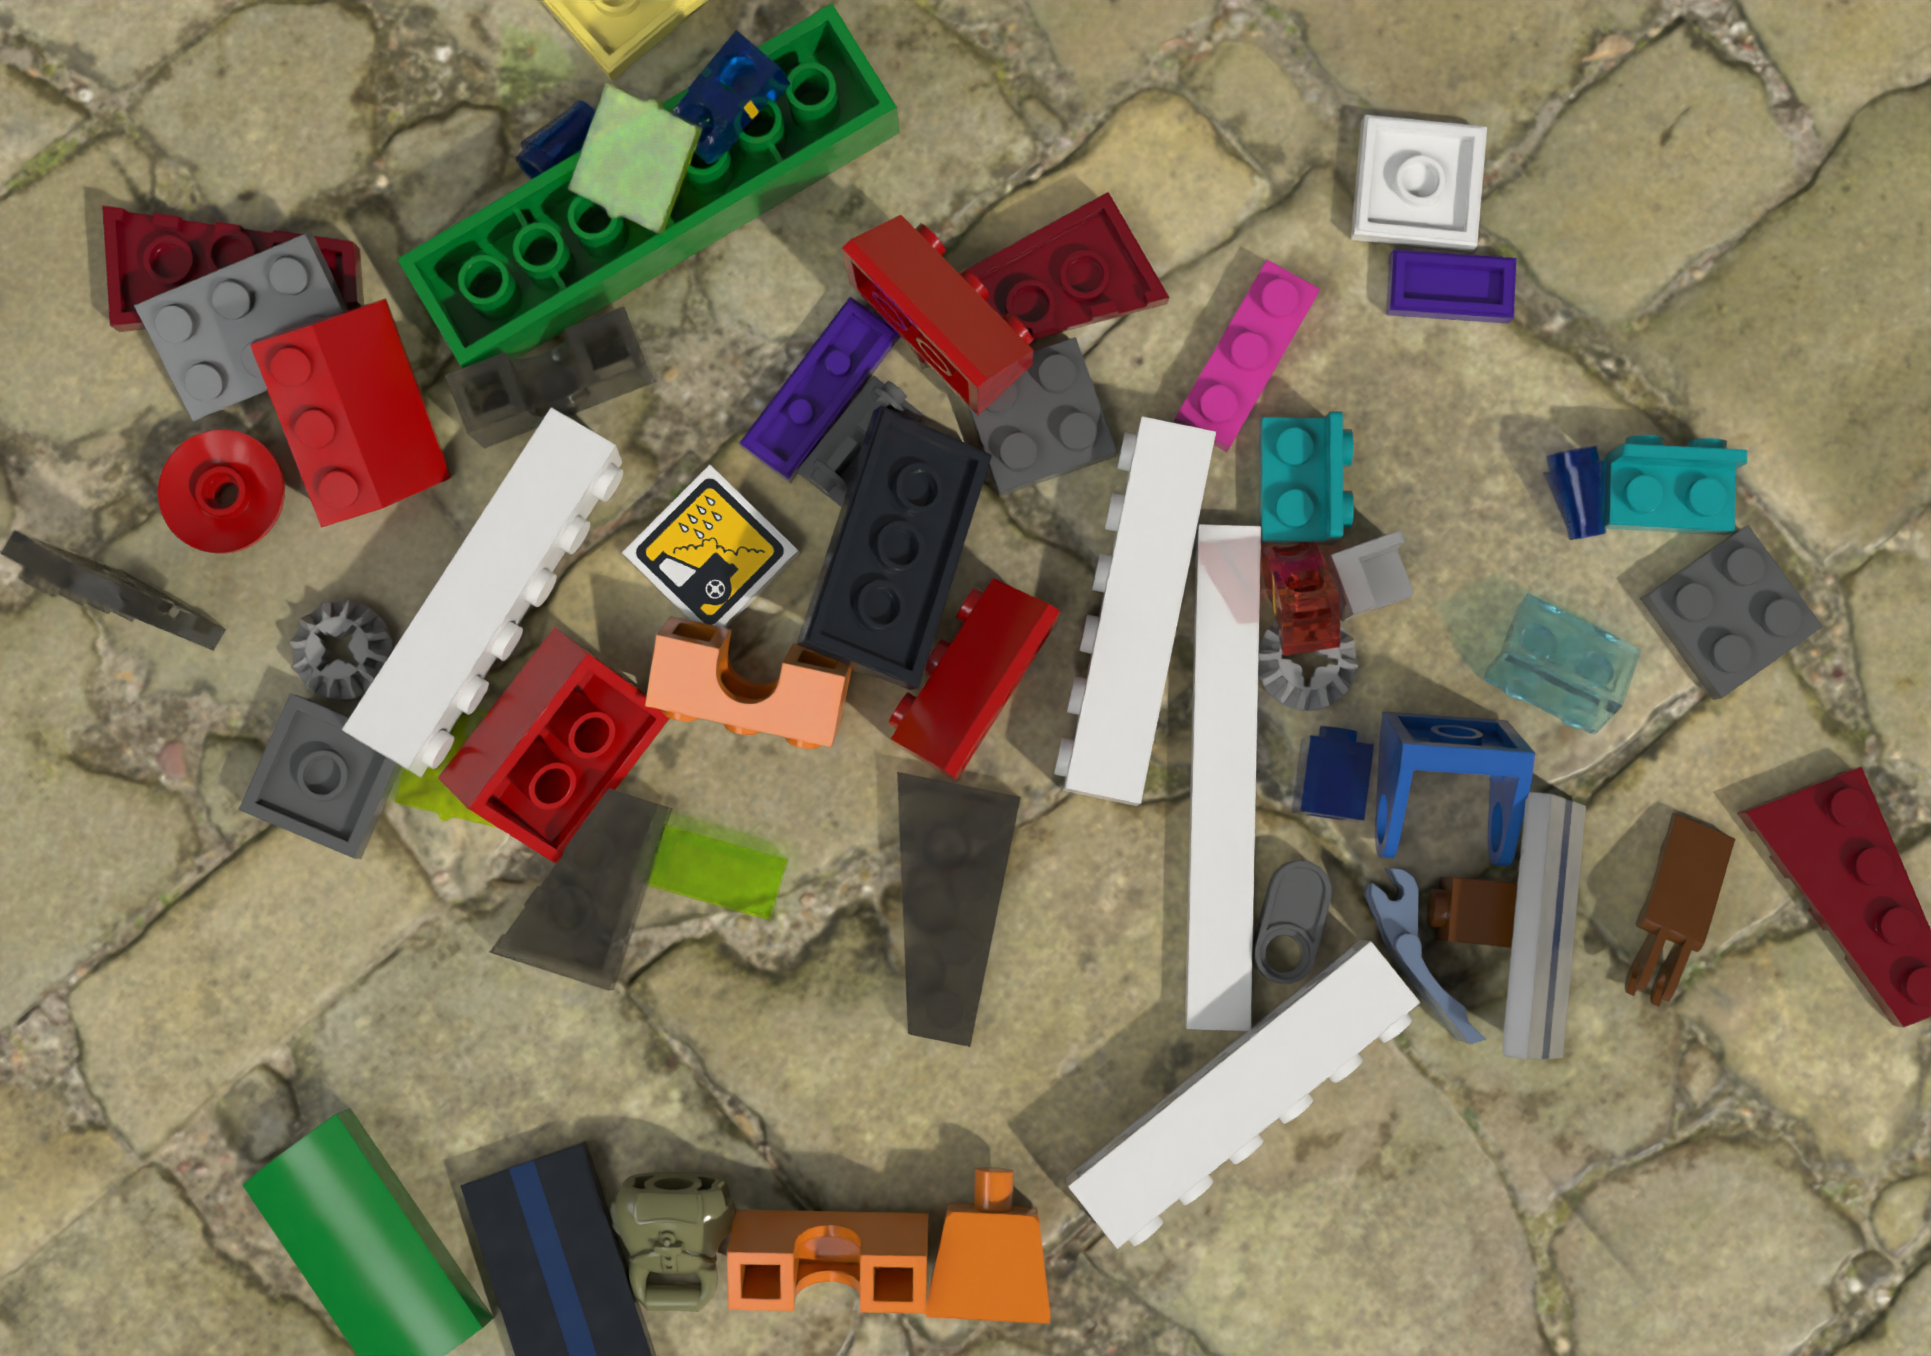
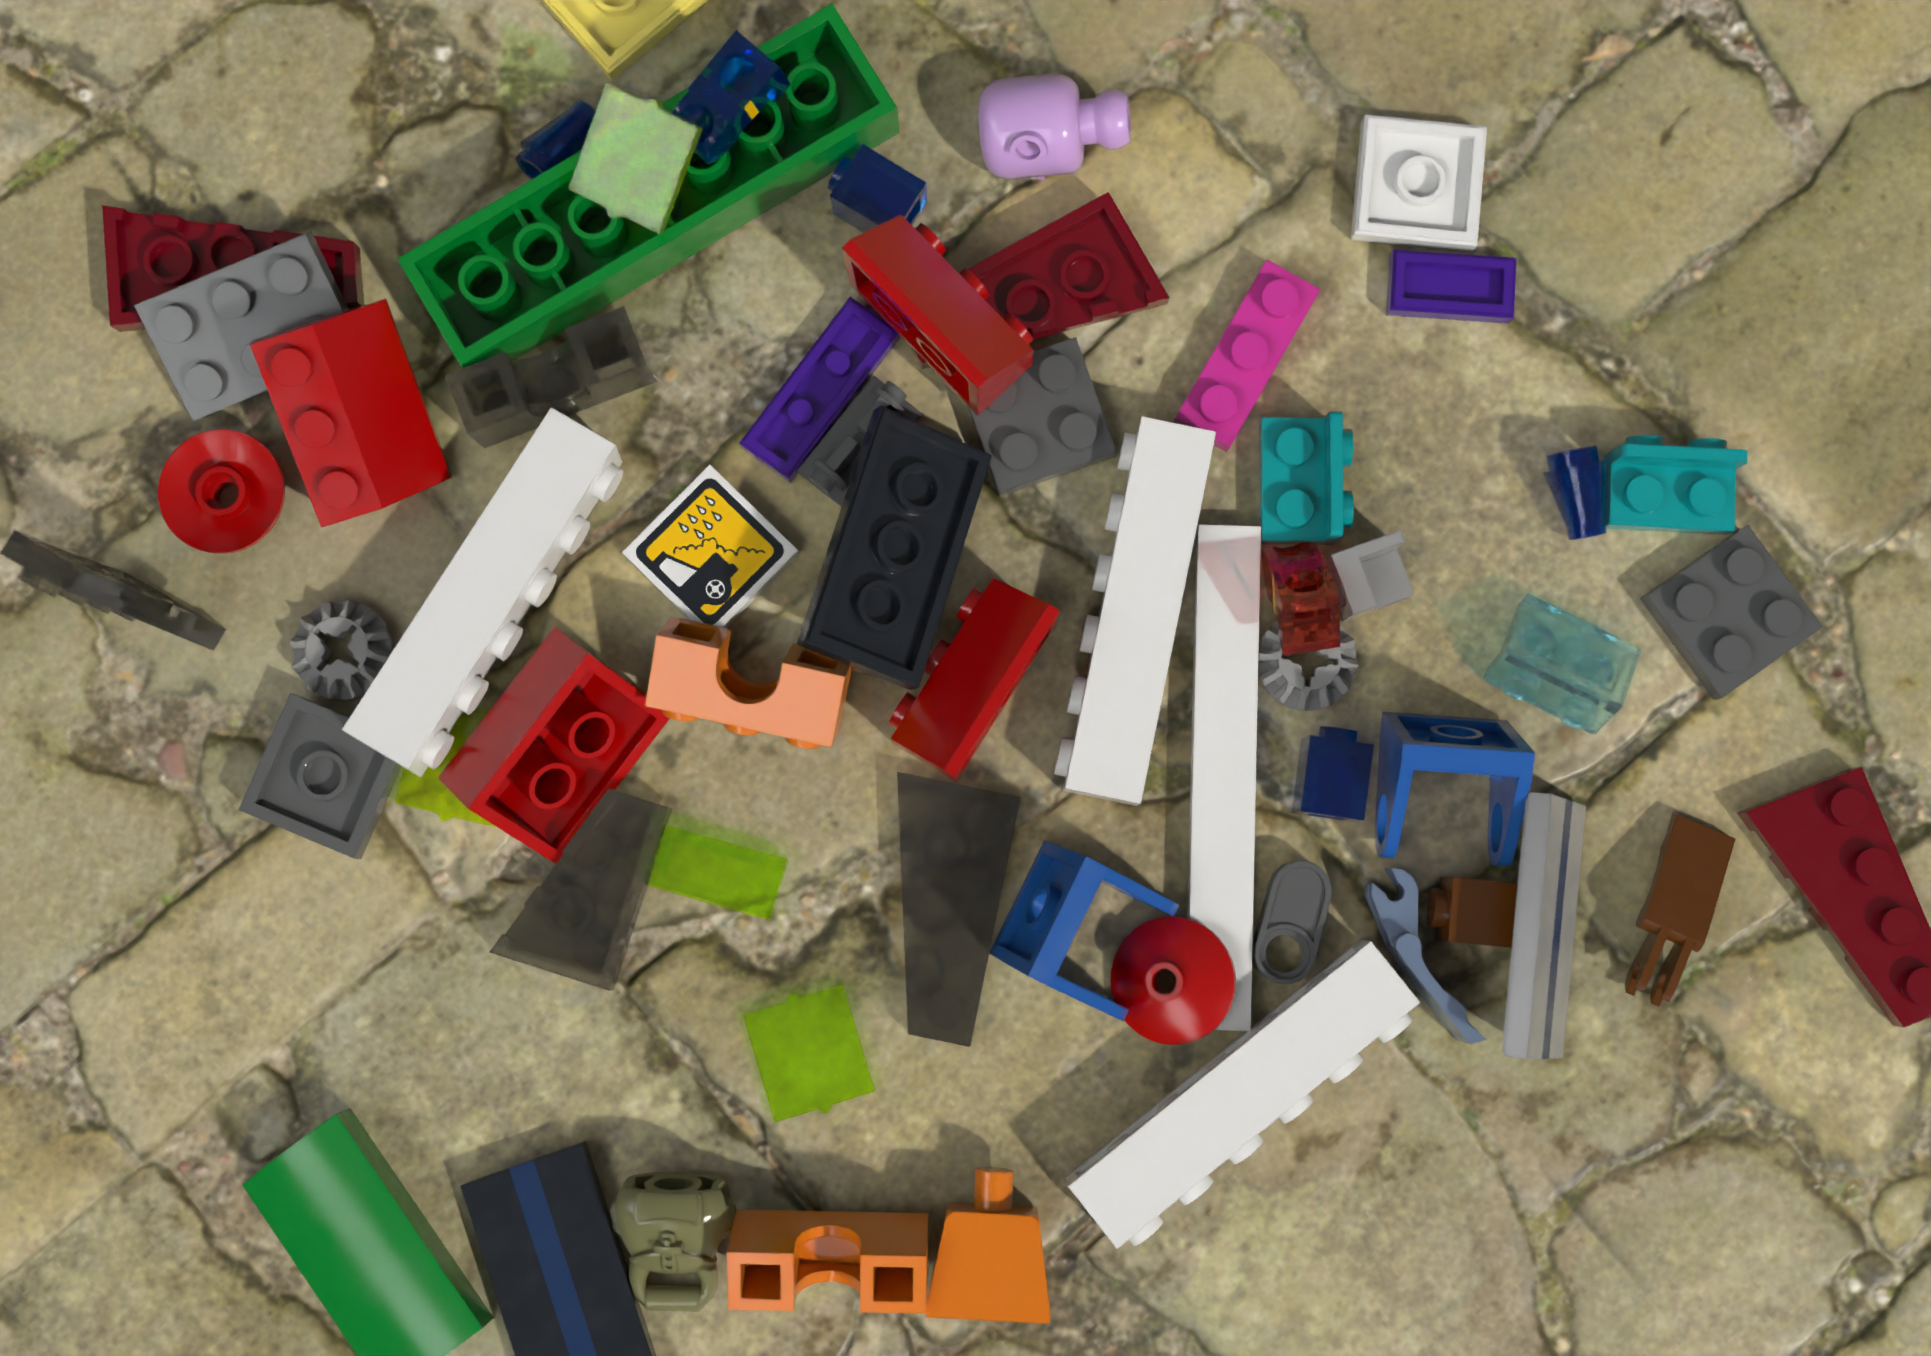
none -> clear neon green piece [743,984,875,1123]
none -> clear blue brick [828,144,928,233]
none -> lavender piece [978,74,1131,180]
none -> blue hose [989,840,1179,1021]
none -> red dish [1110,917,1236,1045]

